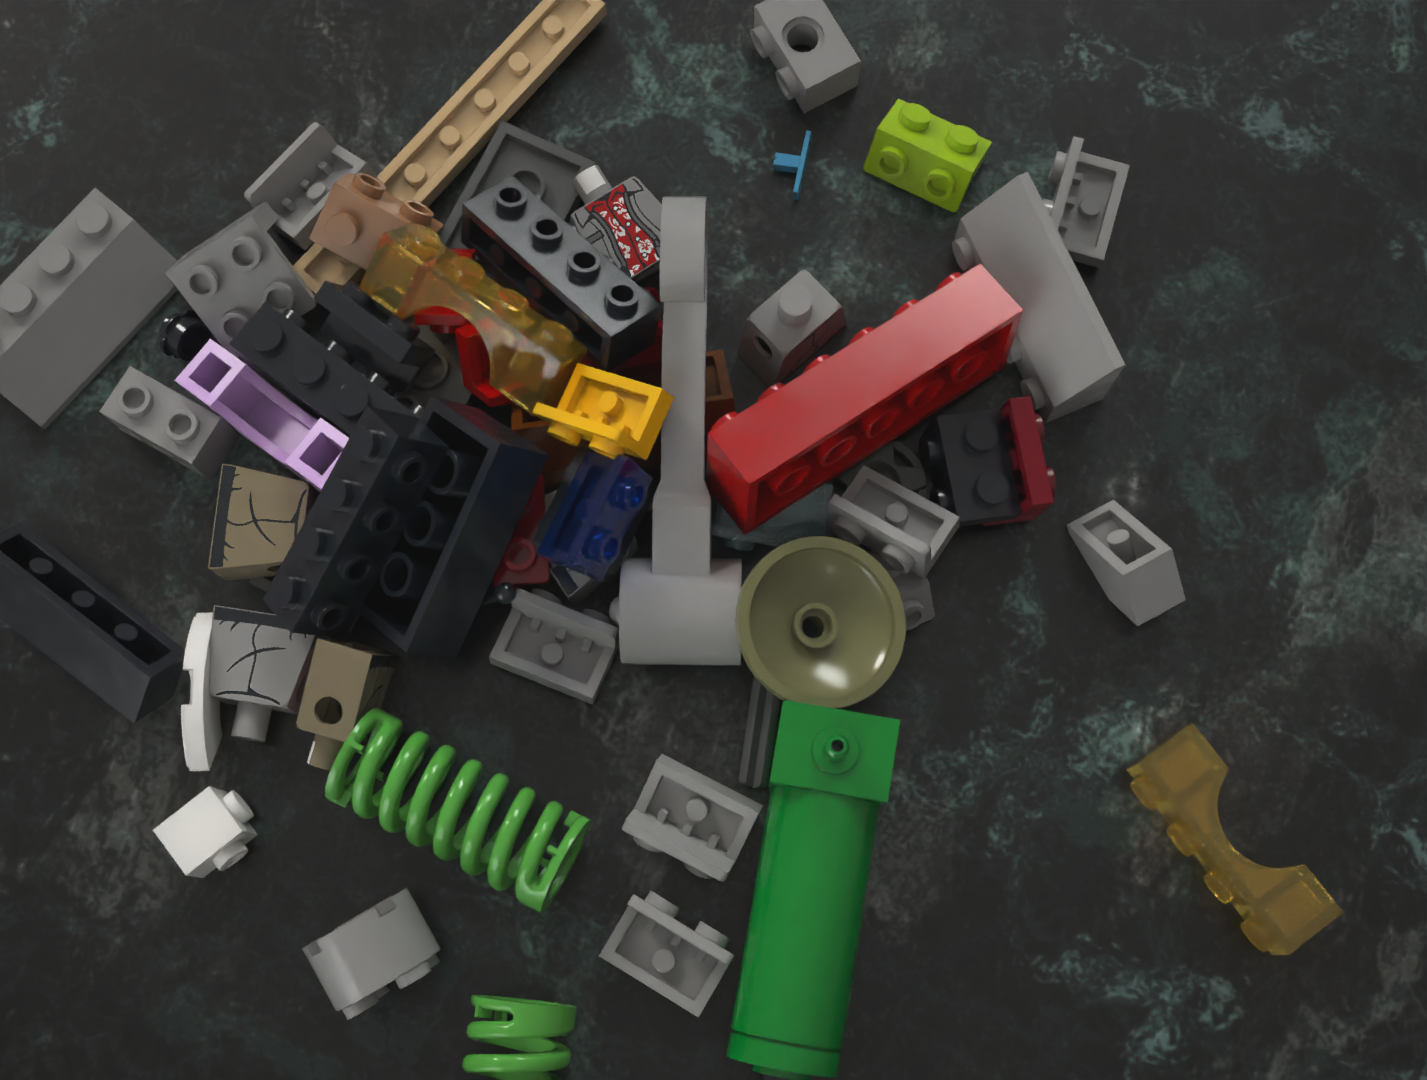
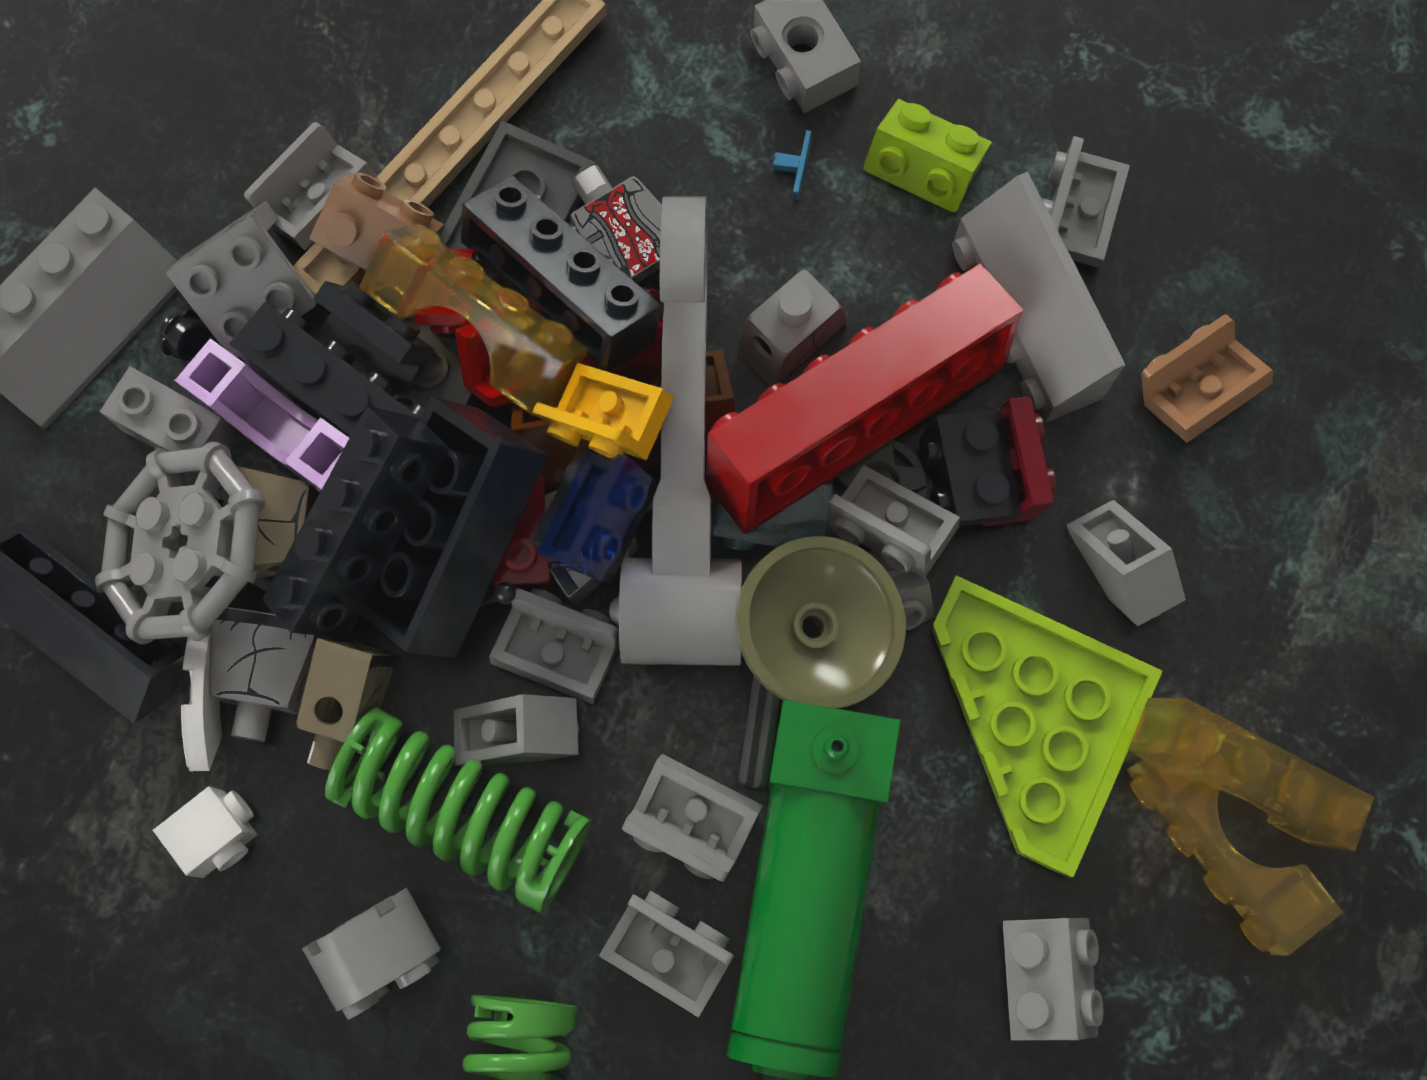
none -> light grey plate [95,441,265,644]
none -> light grey slope [453,694,579,766]
none -> lime plate [931,575,1163,879]
none -> light grey bracket [1003,918,1103,1040]
none -> clear yellow arch [1128,698,1374,851]
none -> medium nougat bracket [1141,314,1273,443]

